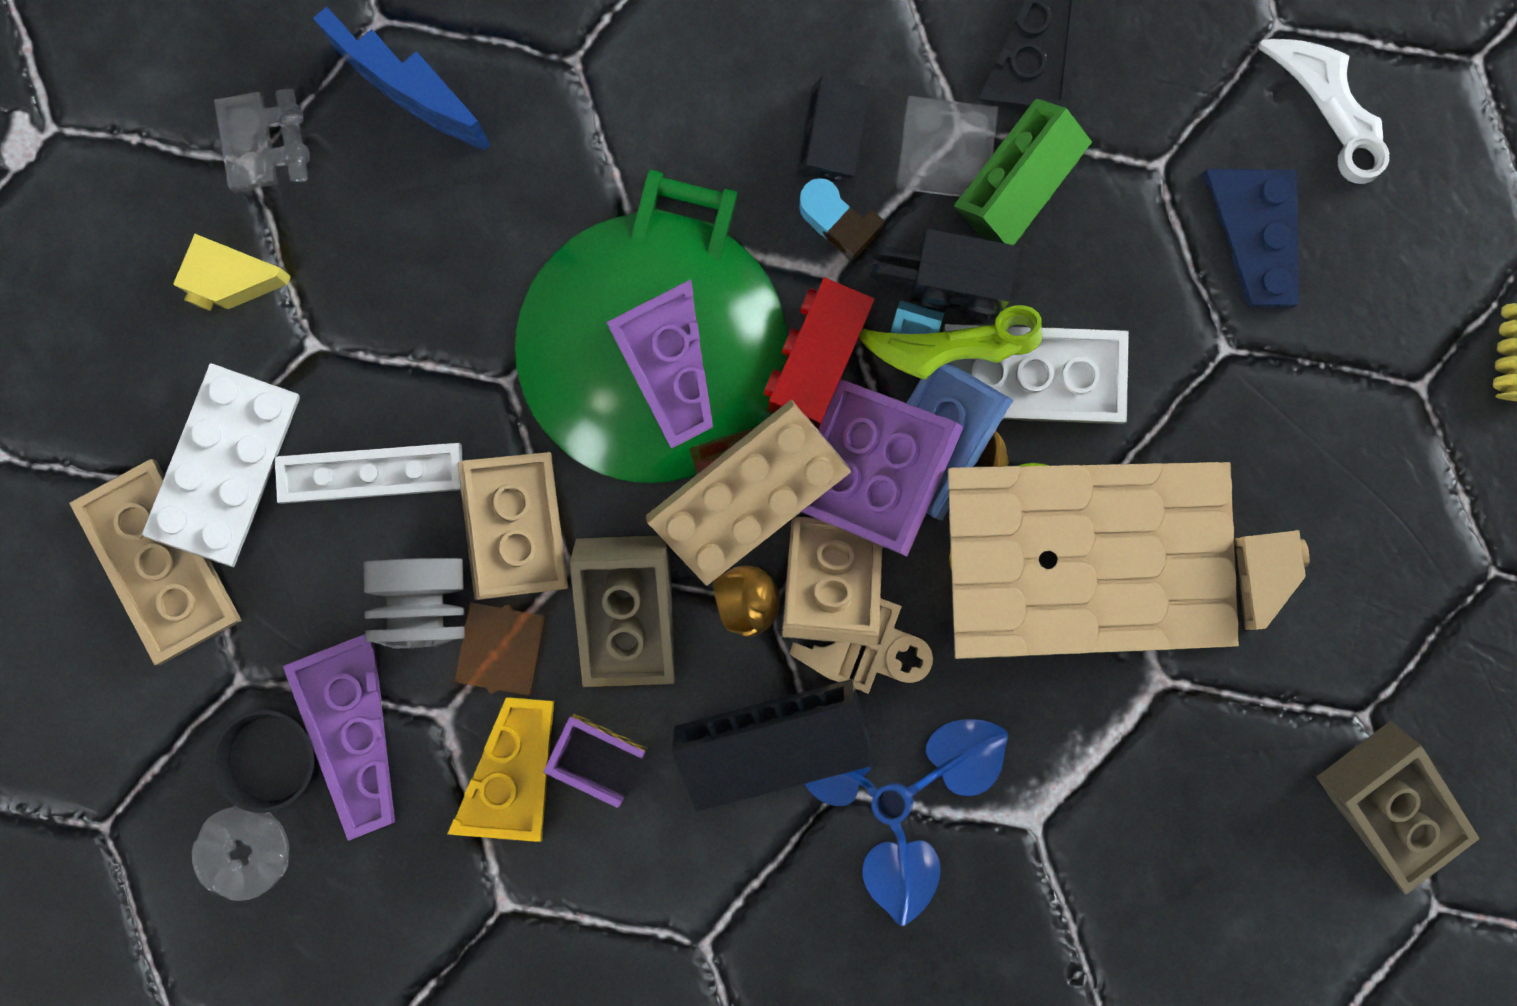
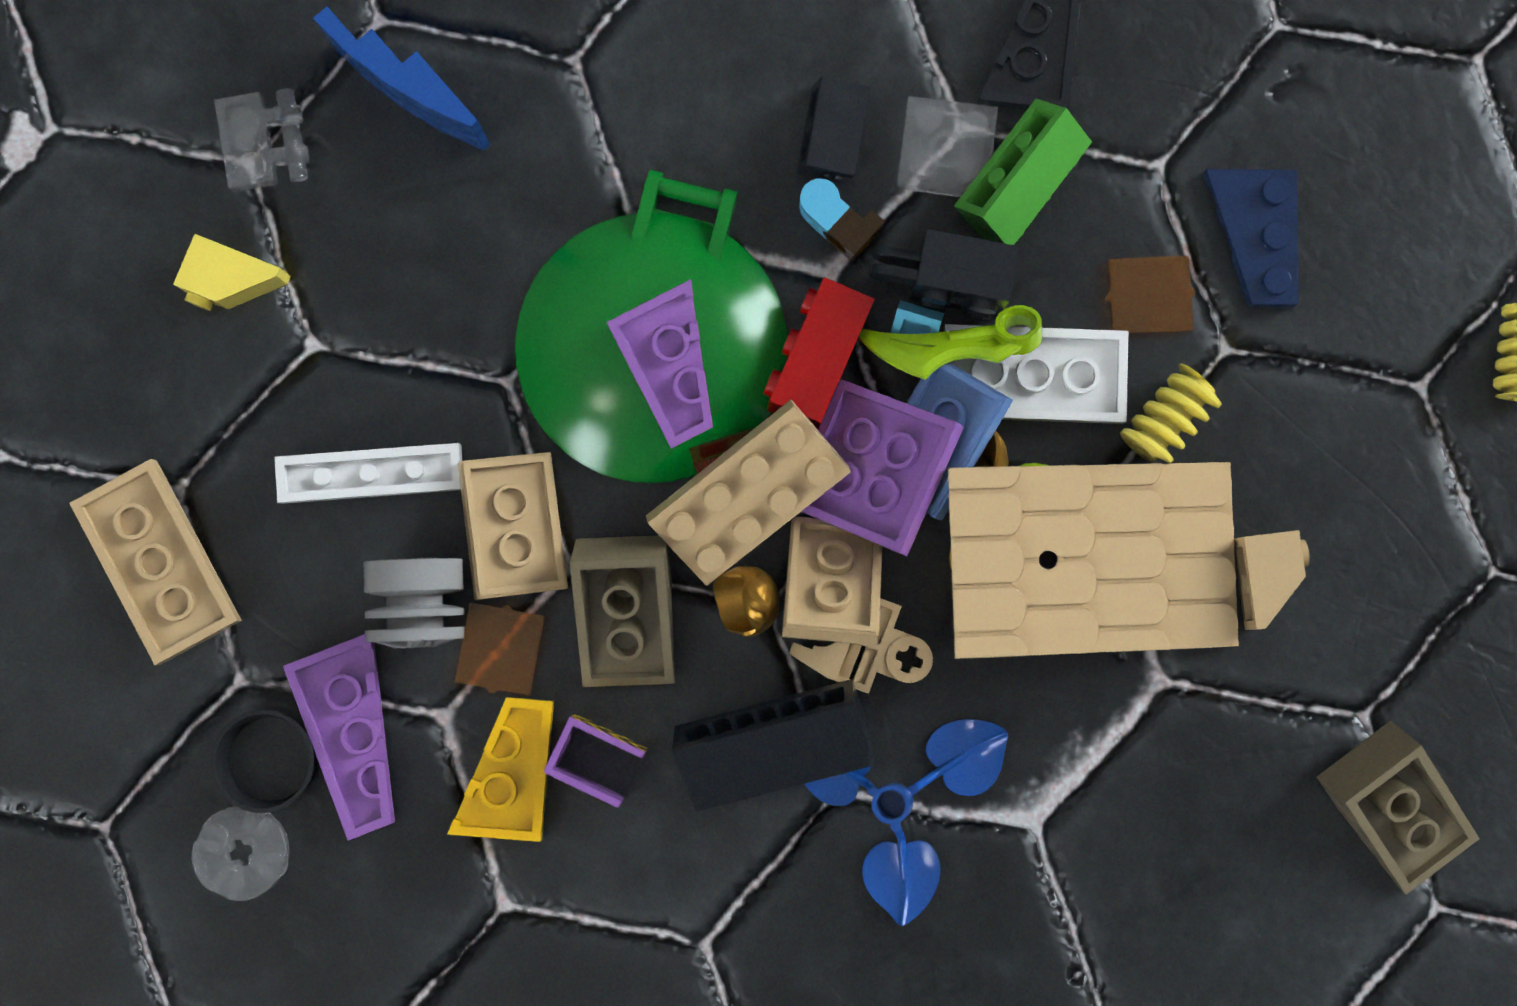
white plate [142,363,300,568] -> none
white piece [1258,39,1389,184] -> none
none -> clear orange piece [1106,256,1196,334]
none -> light yellow piece [1120,363,1222,463]

